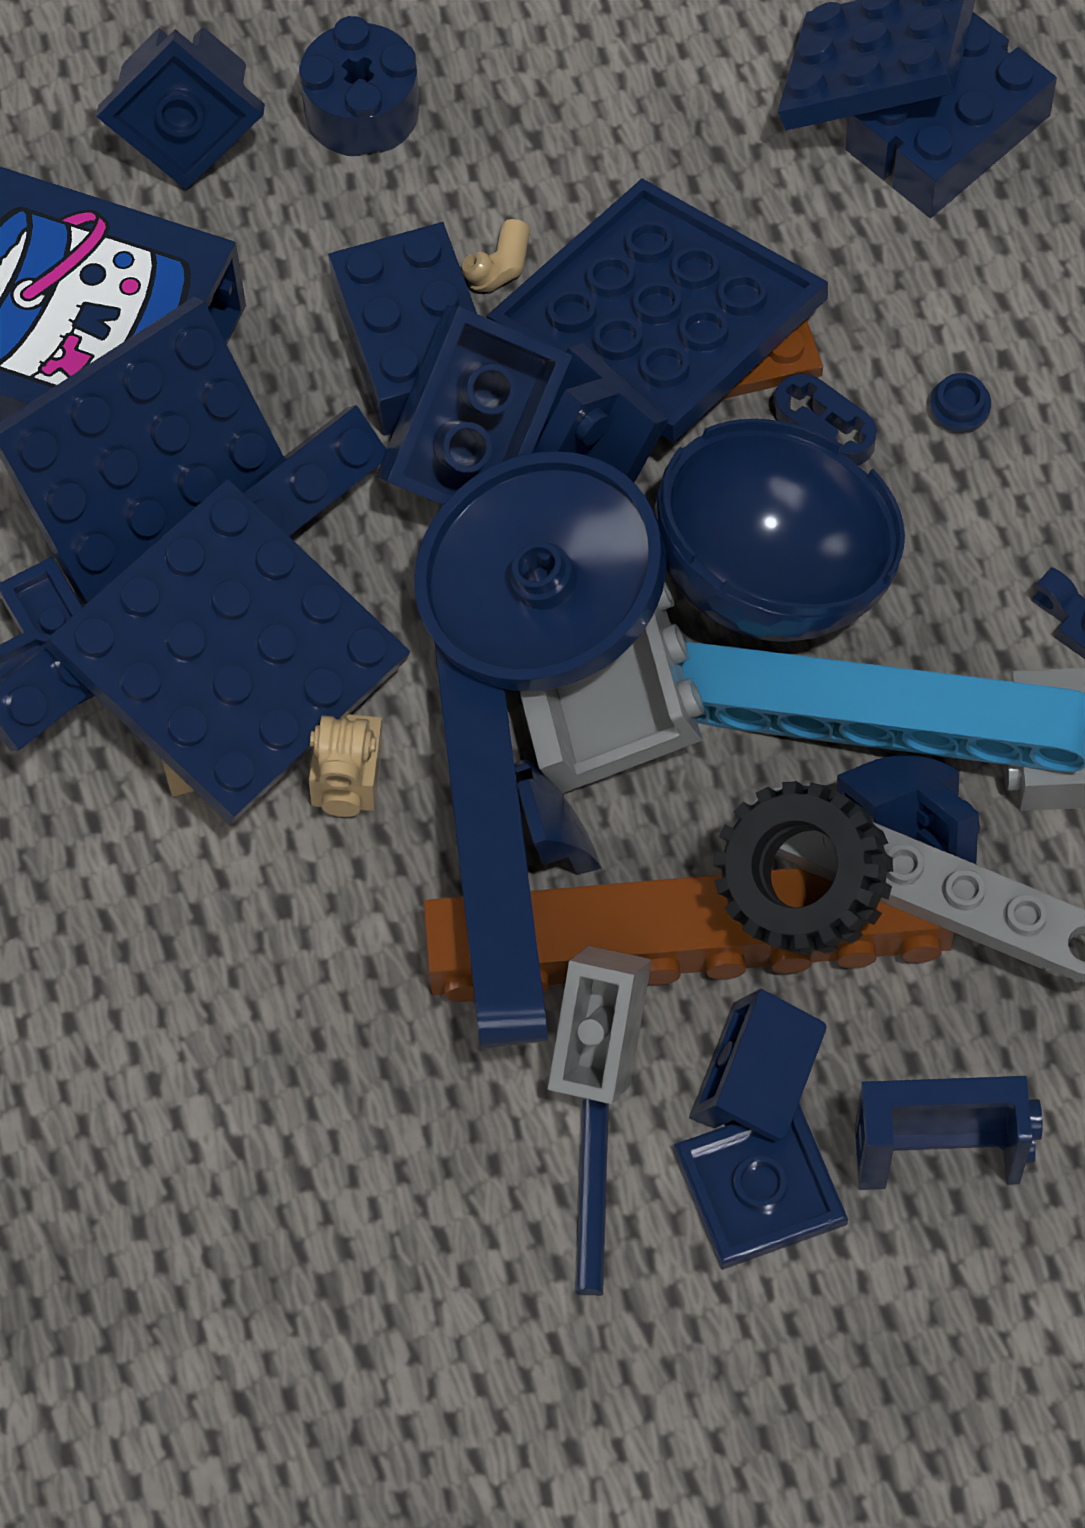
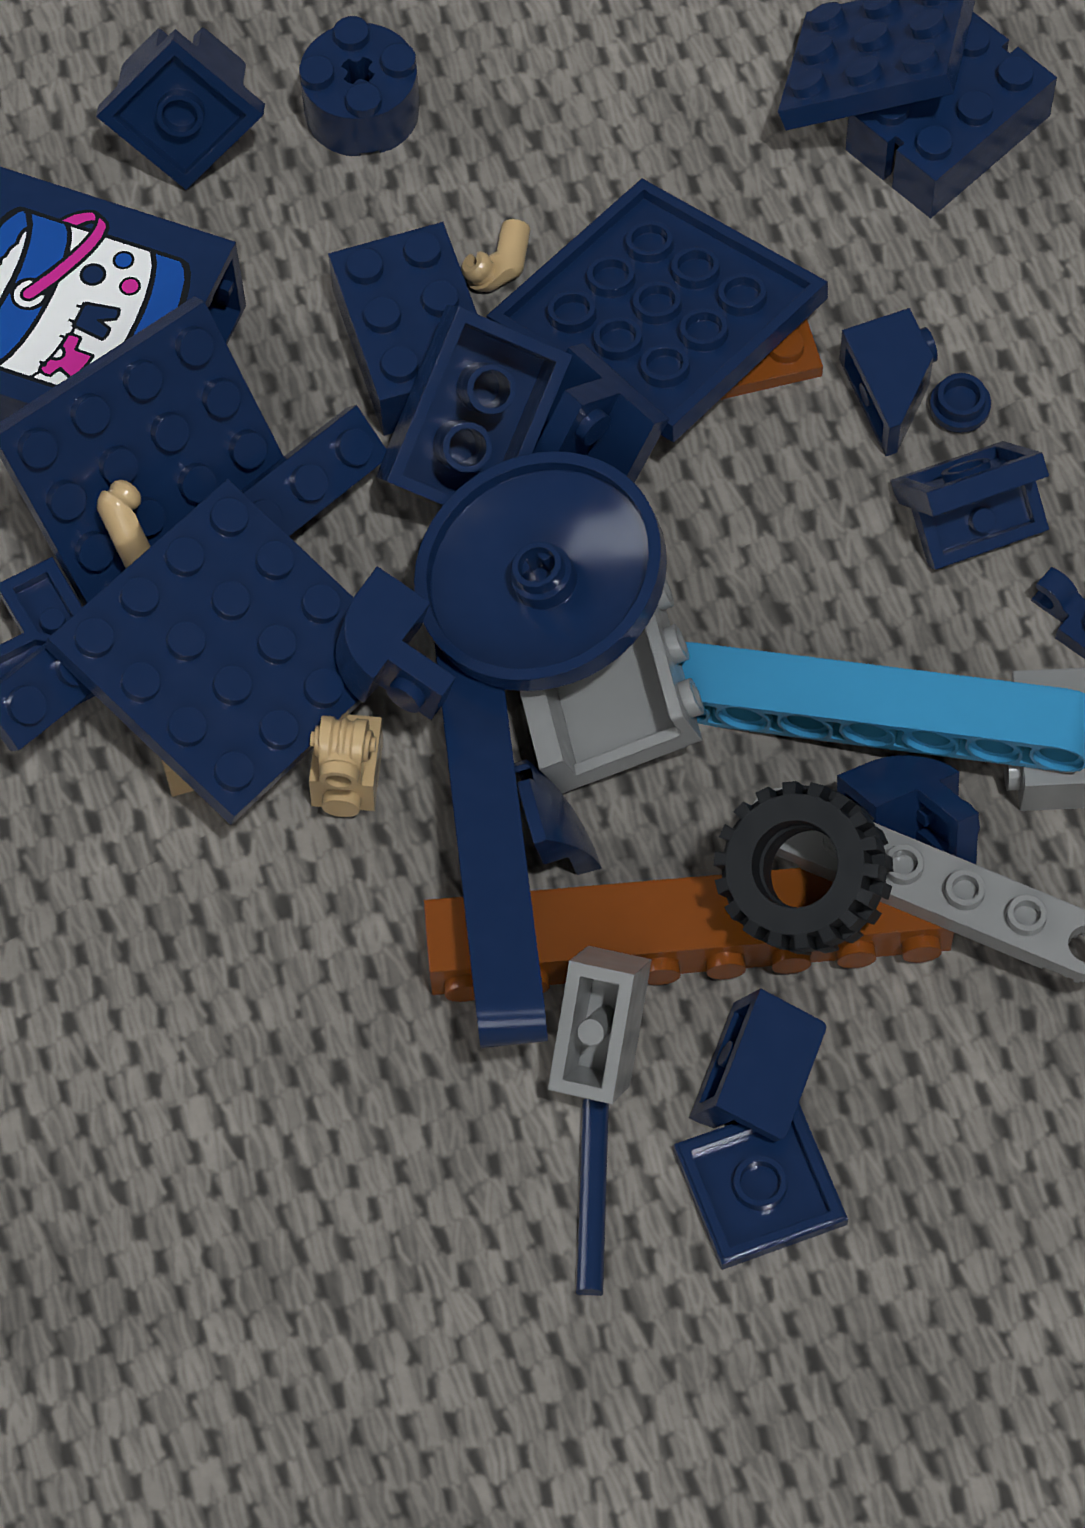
dark blue piece [655,419,905,642] -> none
dark blue beam [774,373,877,465] -> none
dark blue panel [855,1076,1043,1190] -> none
none -> tan arm [97,480,151,568]
none -> dark blue brick [336,566,456,720]
none -> dark blue slope [839,308,938,456]
none -> dark blue bracket [890,441,1049,570]

